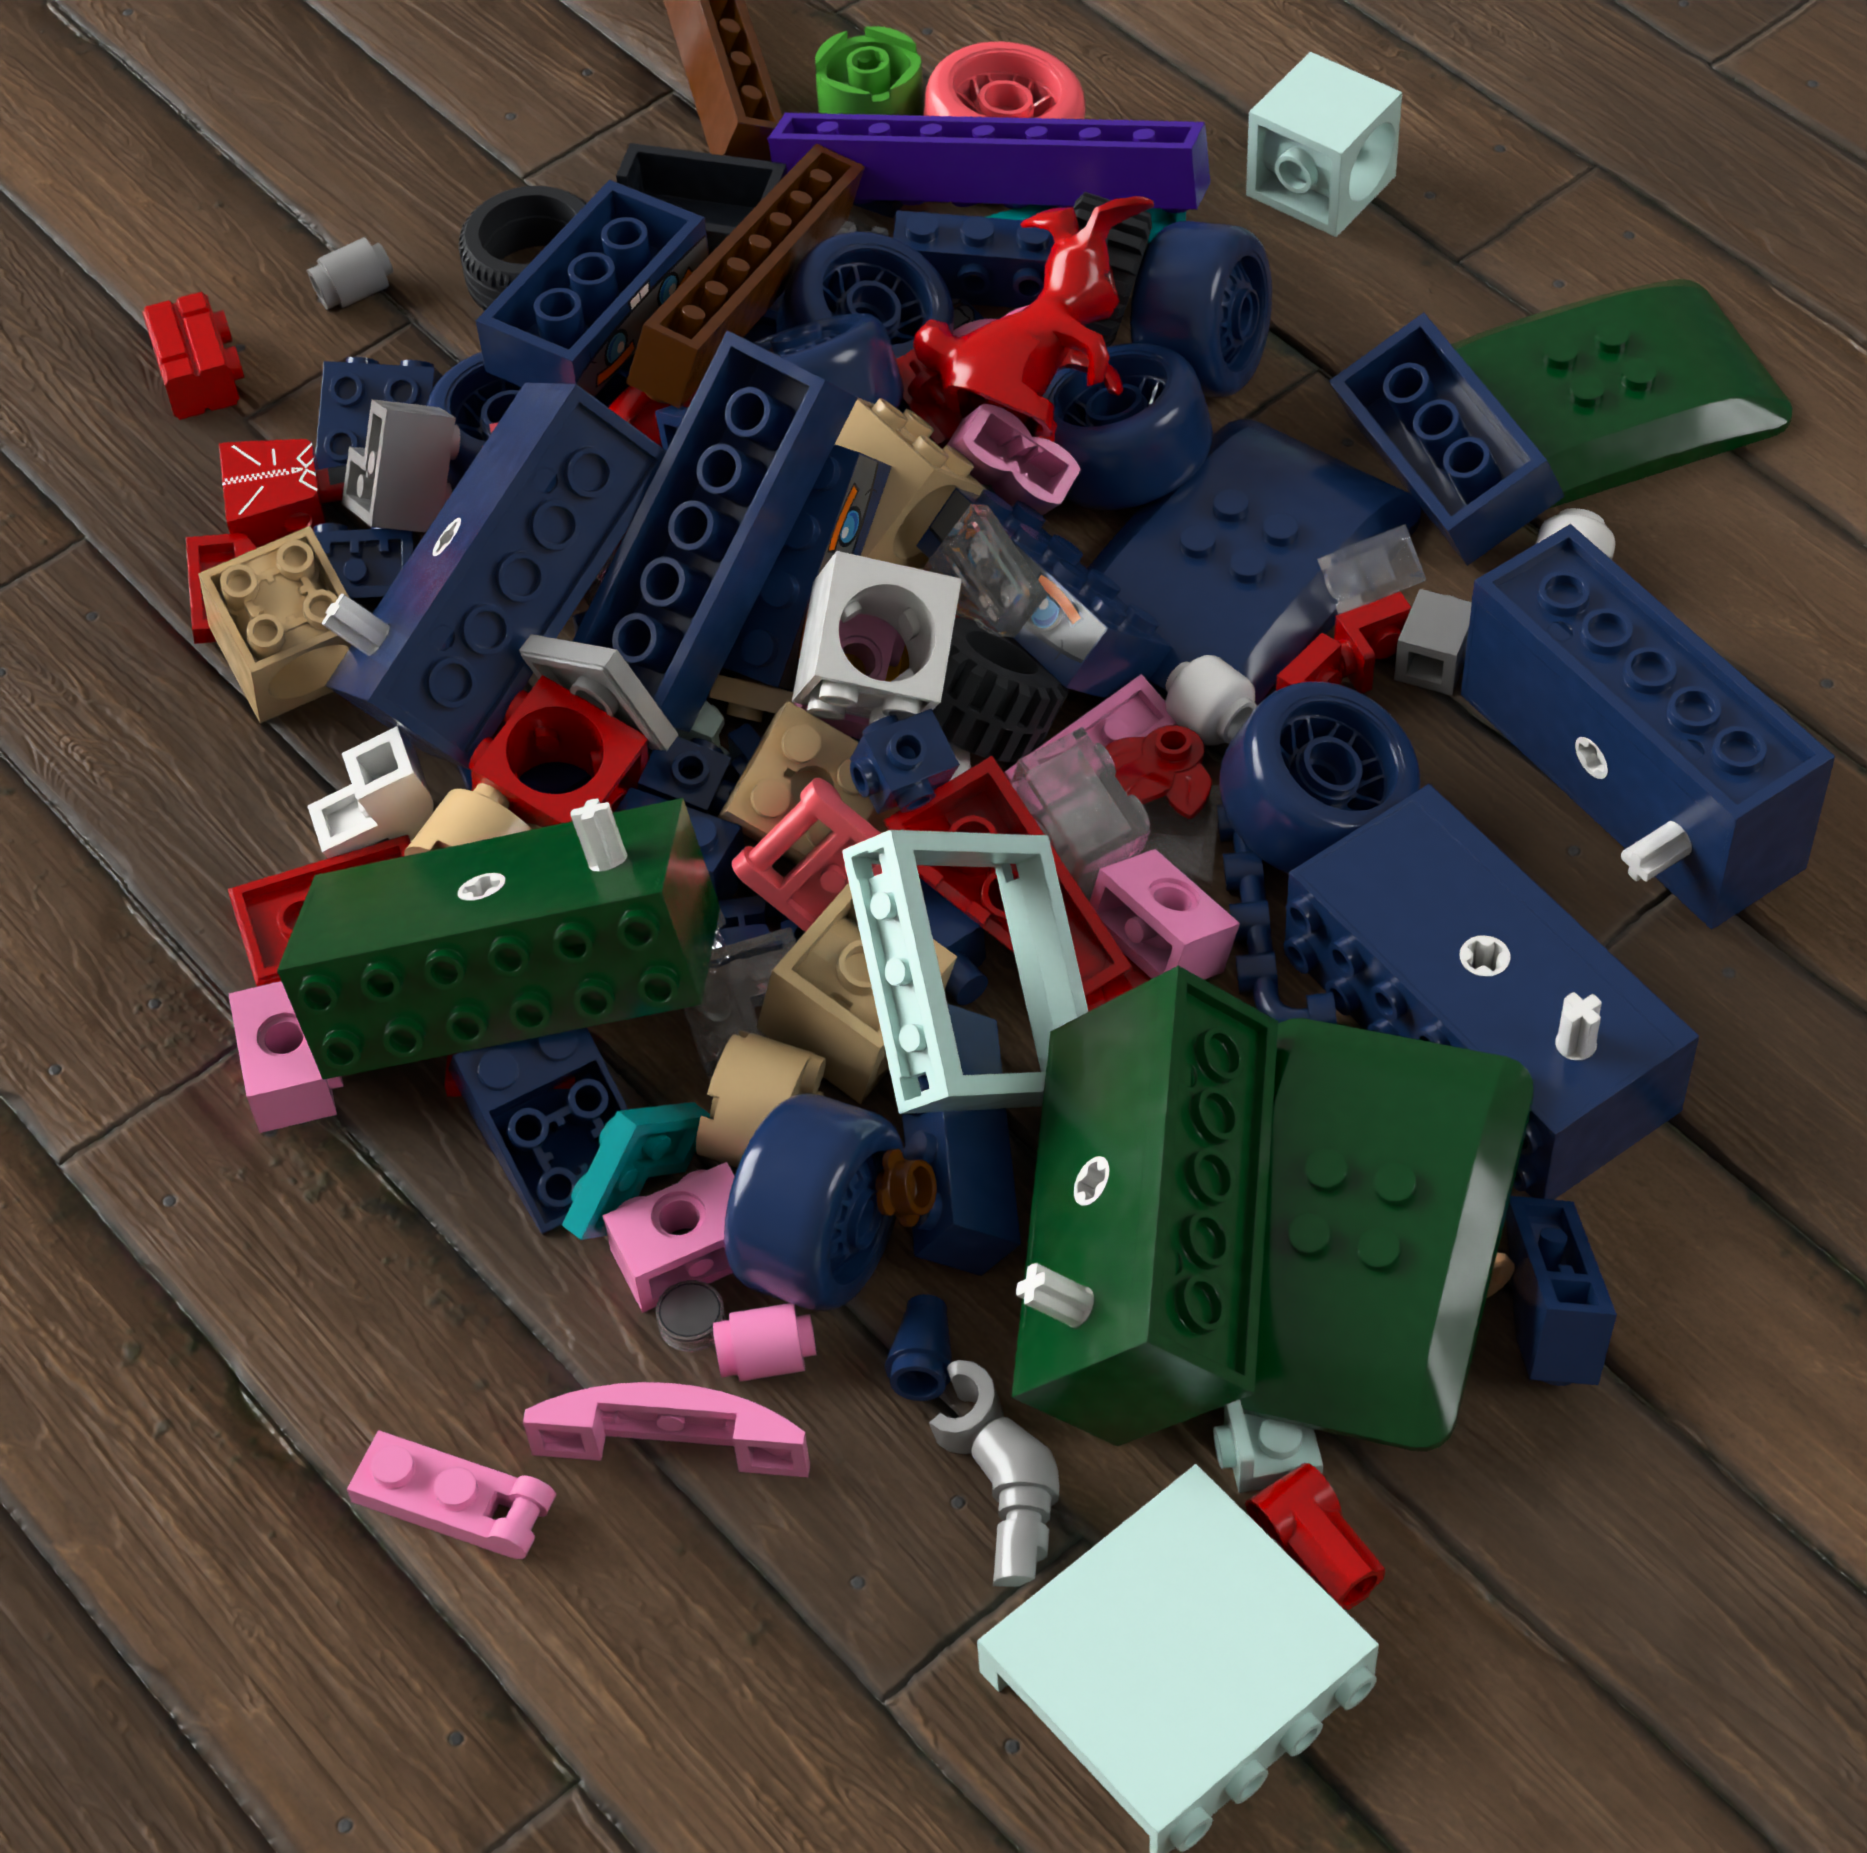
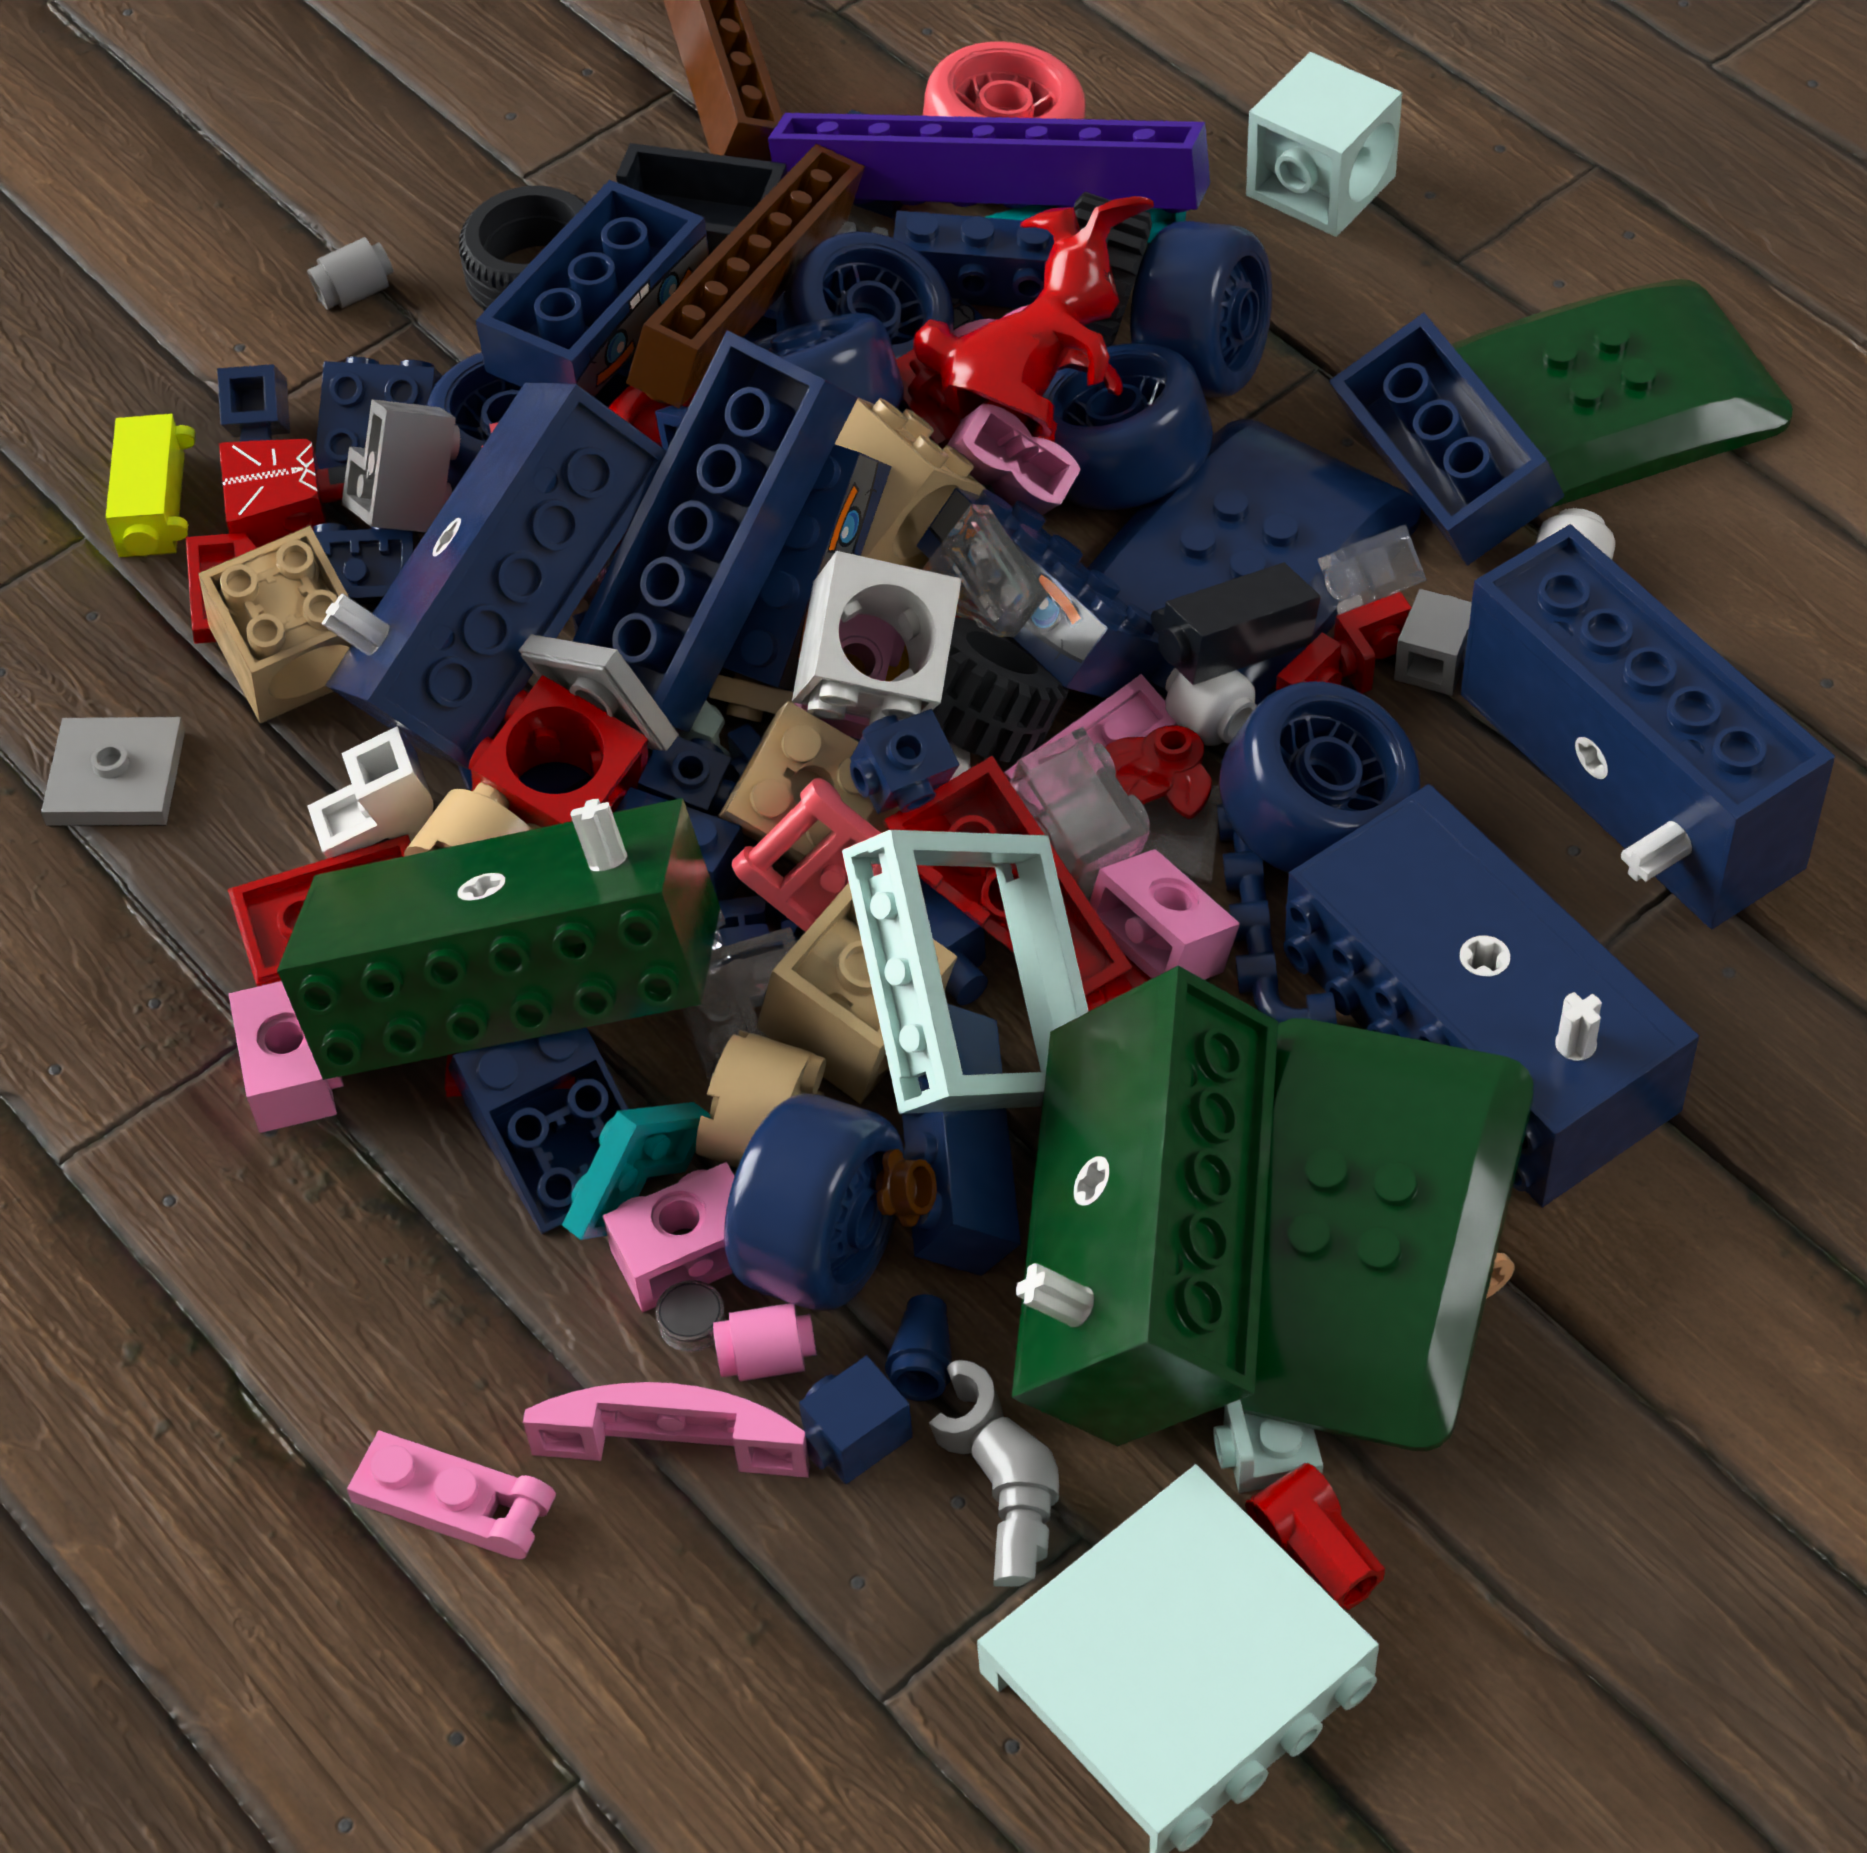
red brick [142,291,245,420] -> none
bright green brick [815,26,924,116] -> none
dark blue slope [1506,1196,1617,1386] -> none
none -> light grey plate [41,717,185,826]
none -> neon yellow brick [106,414,196,557]
none -> dark blue brick [217,364,290,442]
none -> dark blue brick [799,1355,913,1484]
none -> black brick [1151,562,1321,685]

